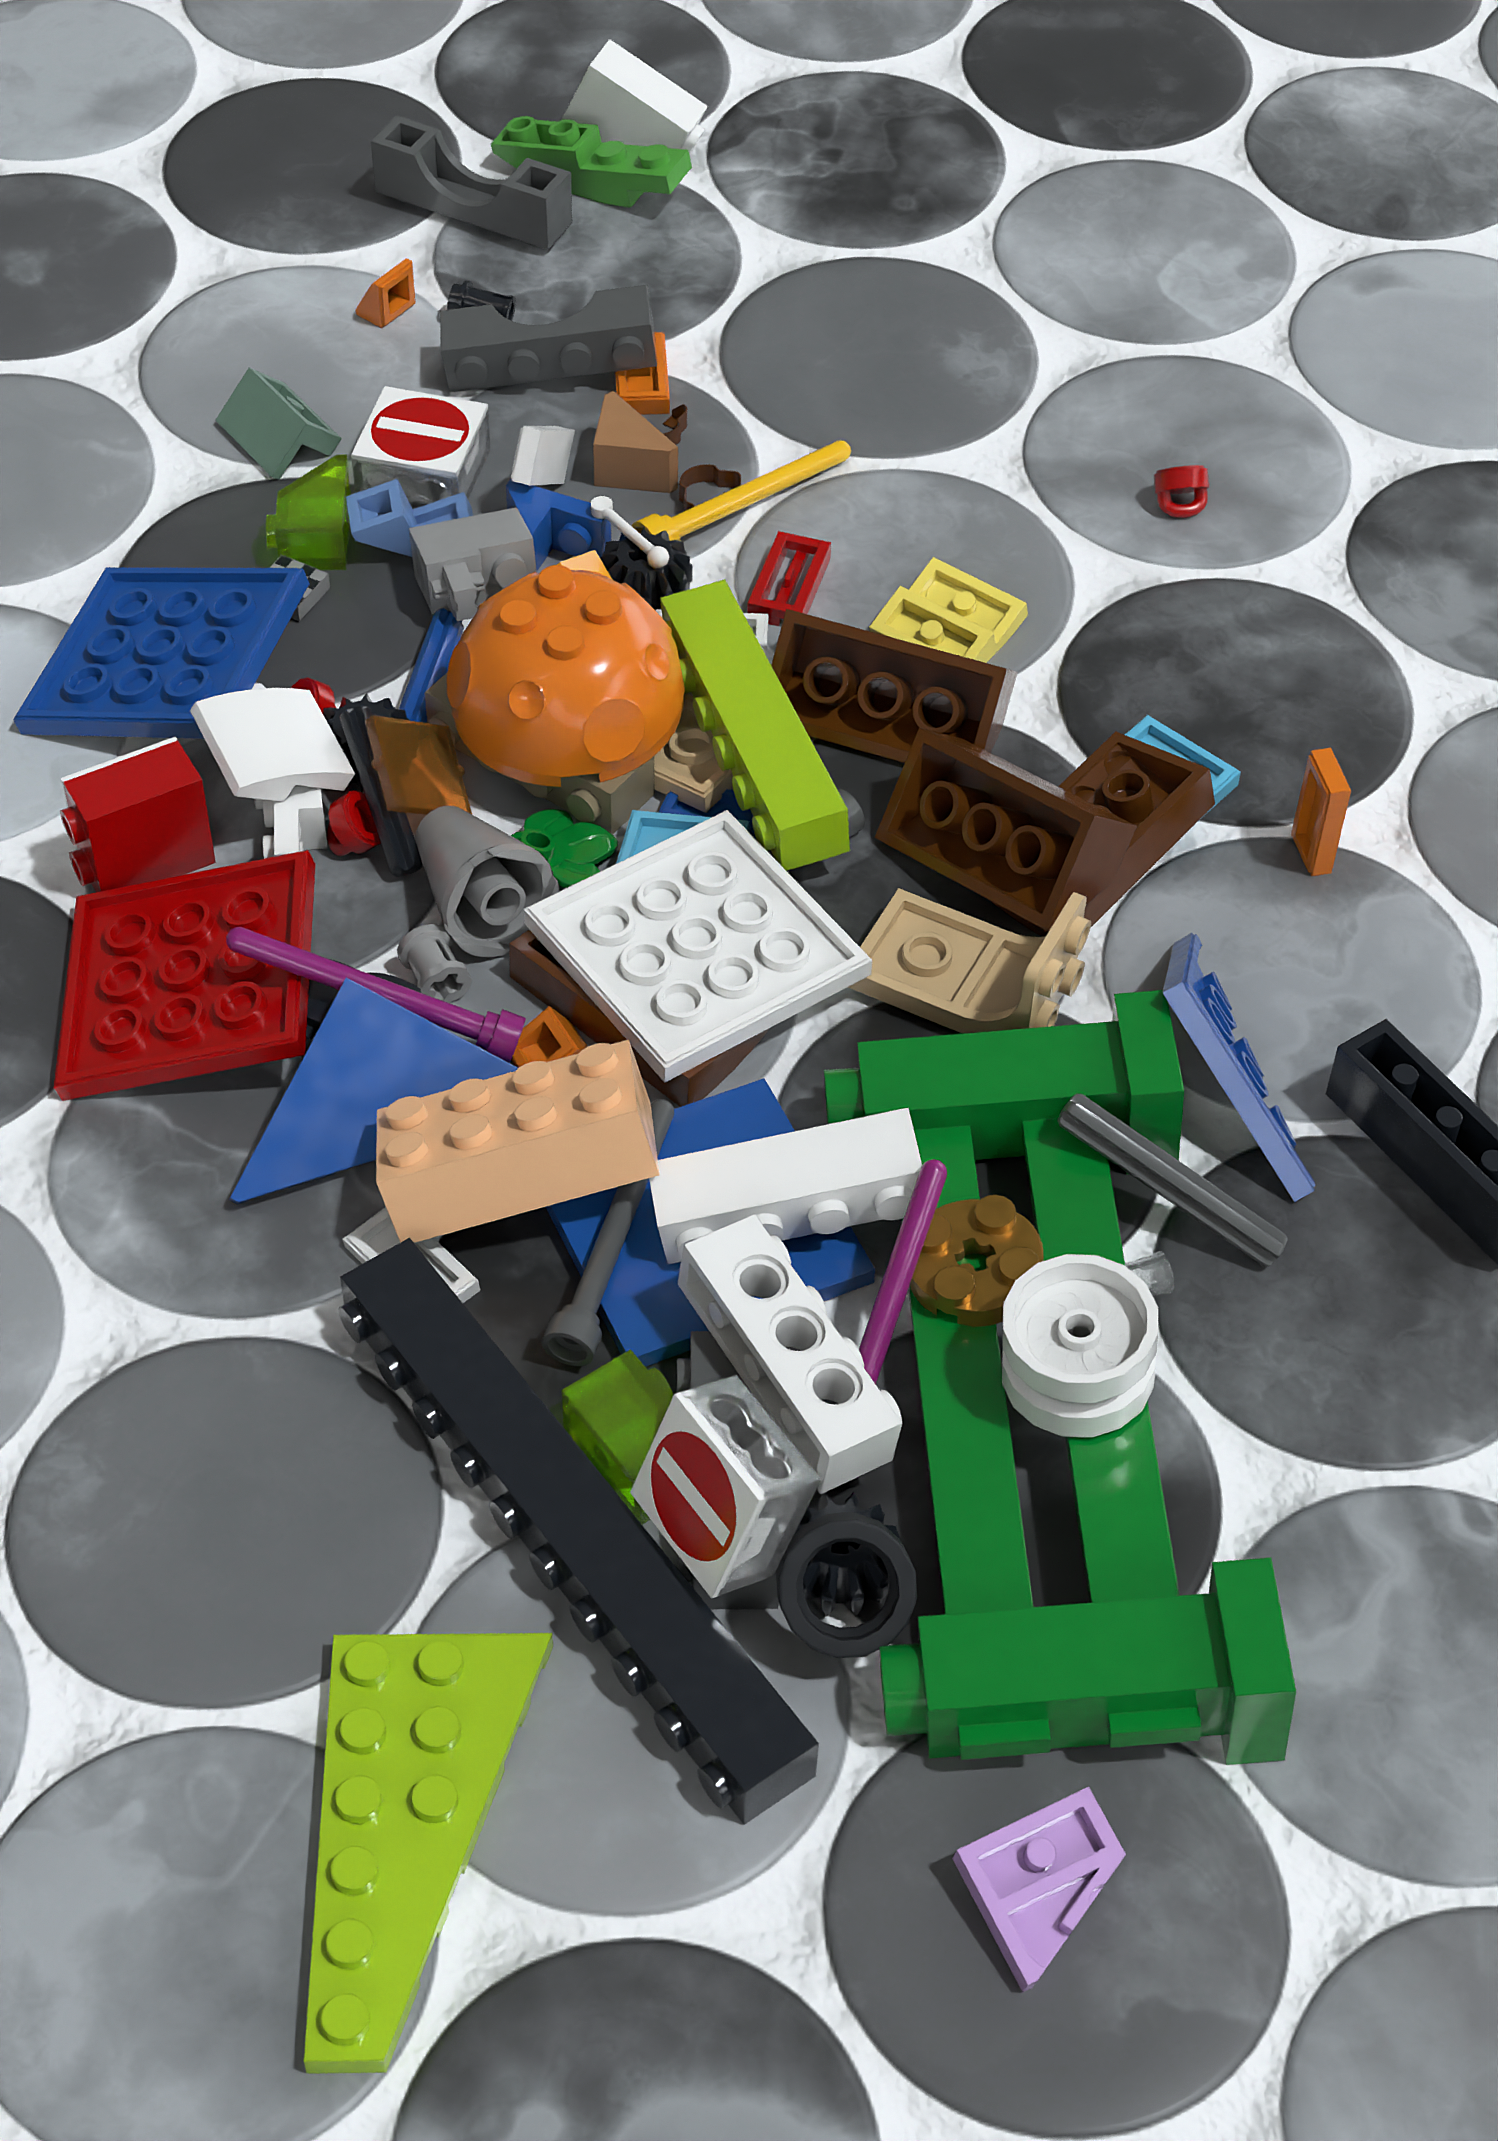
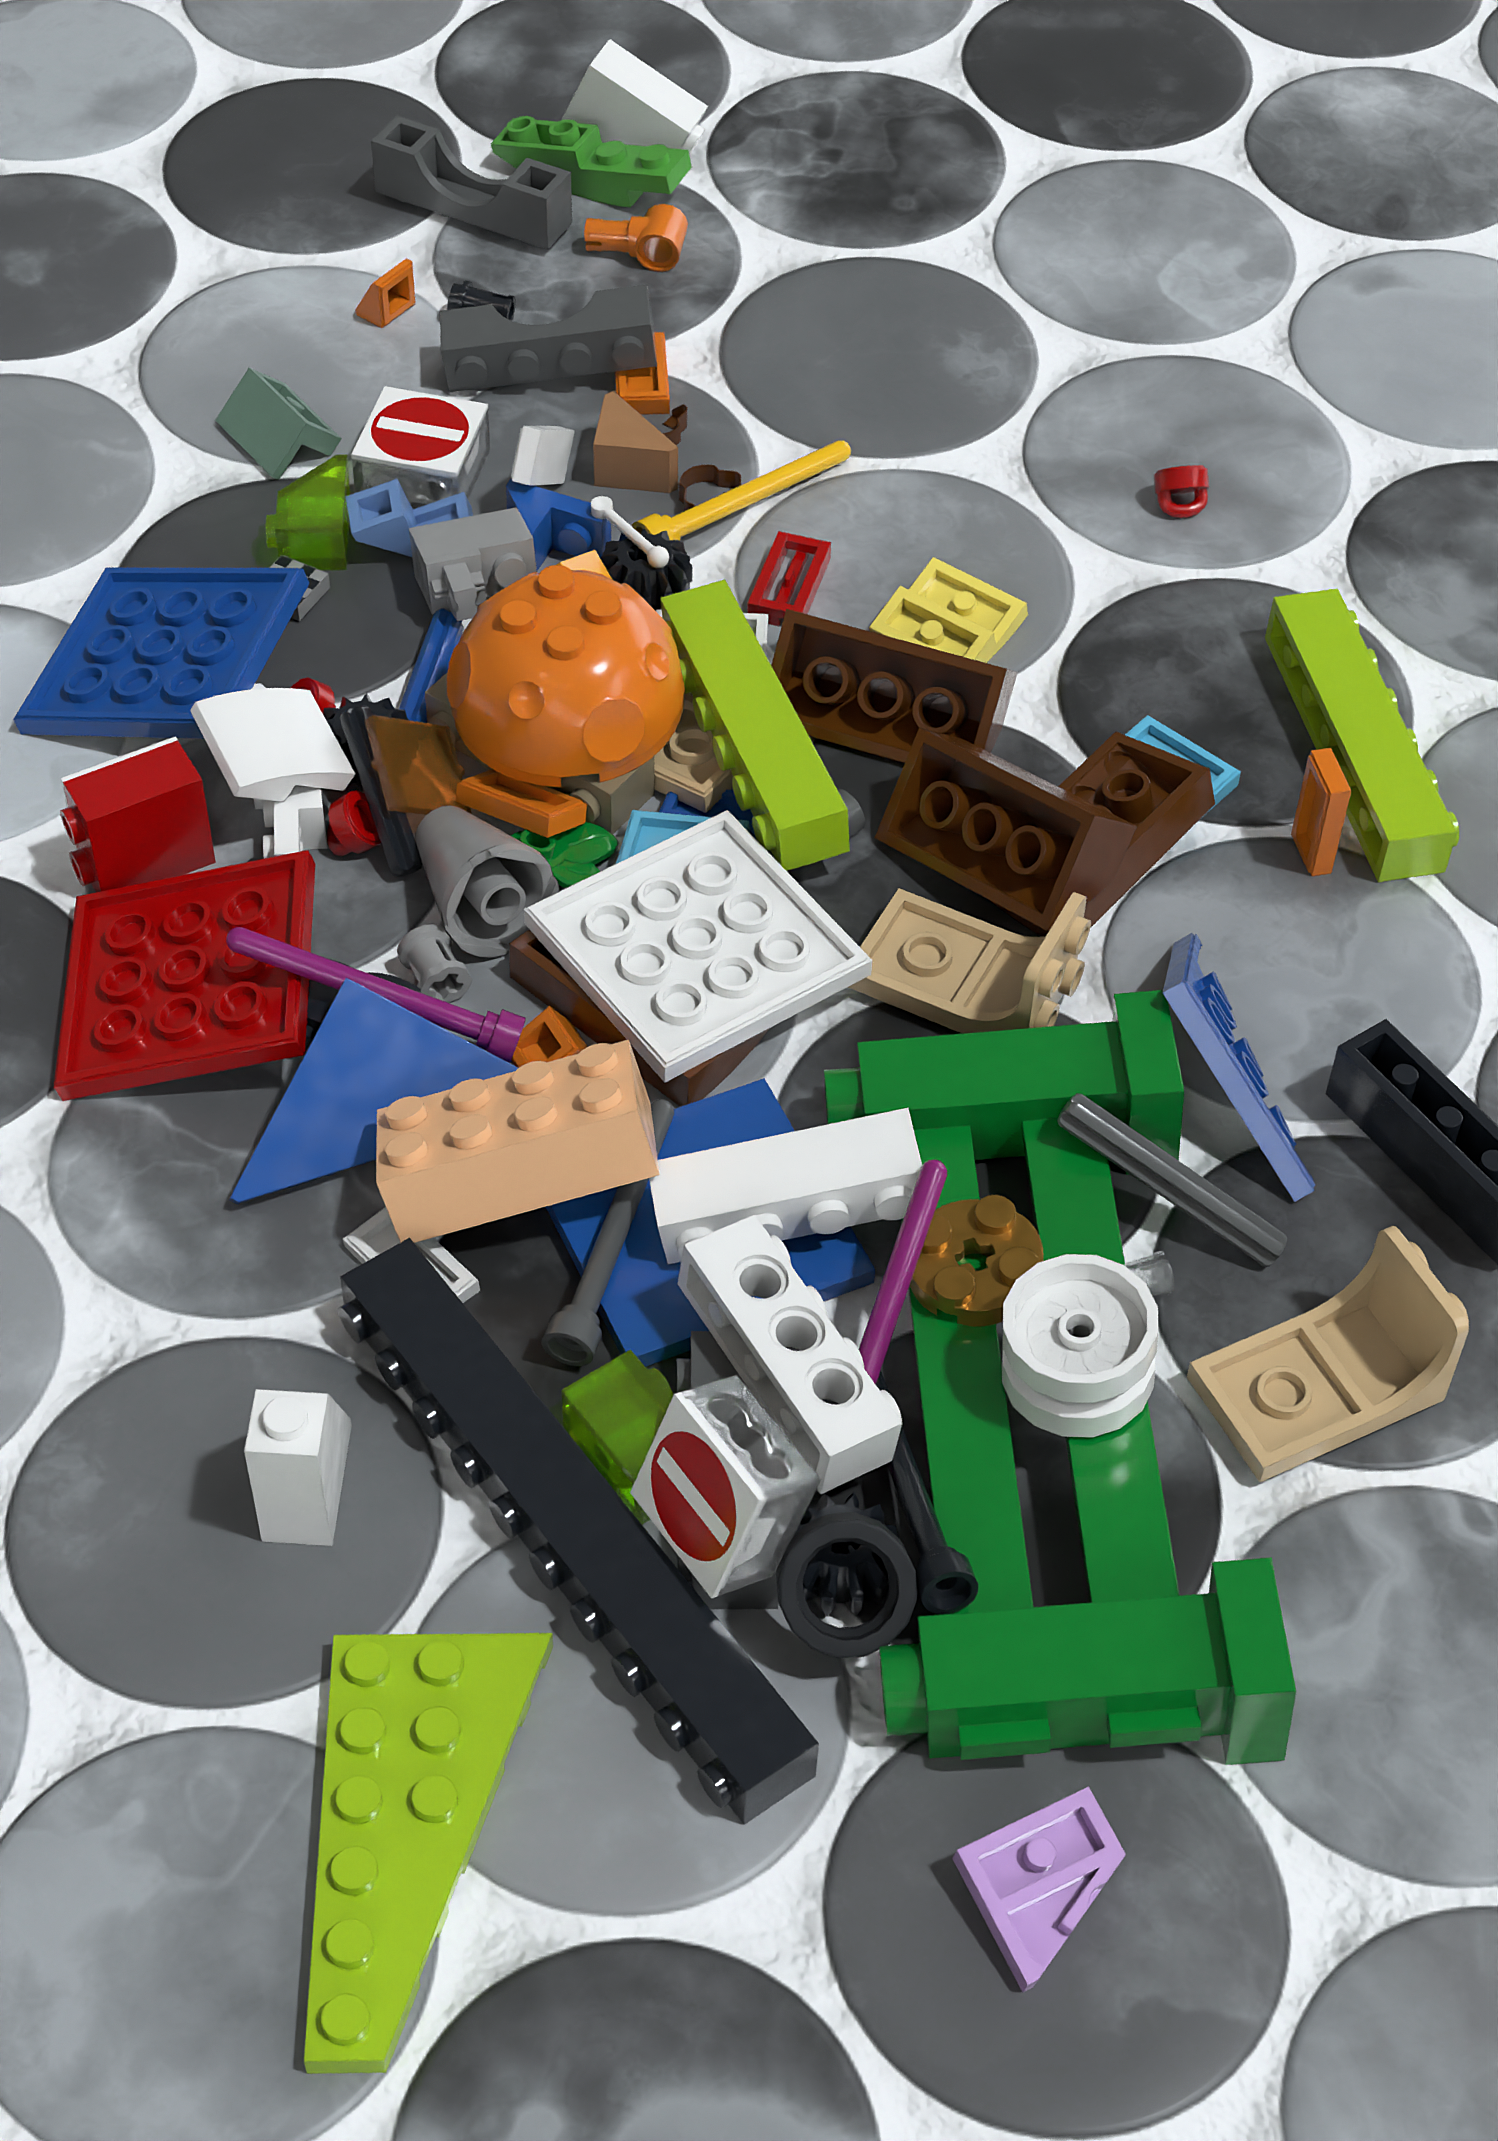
none -> white slope [244,1389,352,1546]
none -> orange tile [456,769,587,838]
none -> orange pin [584,204,688,272]
none -> black piece [876,1371,979,1614]
none -> tan bracket [1187,1226,1469,1482]
none -> lime brick [1265,588,1459,882]

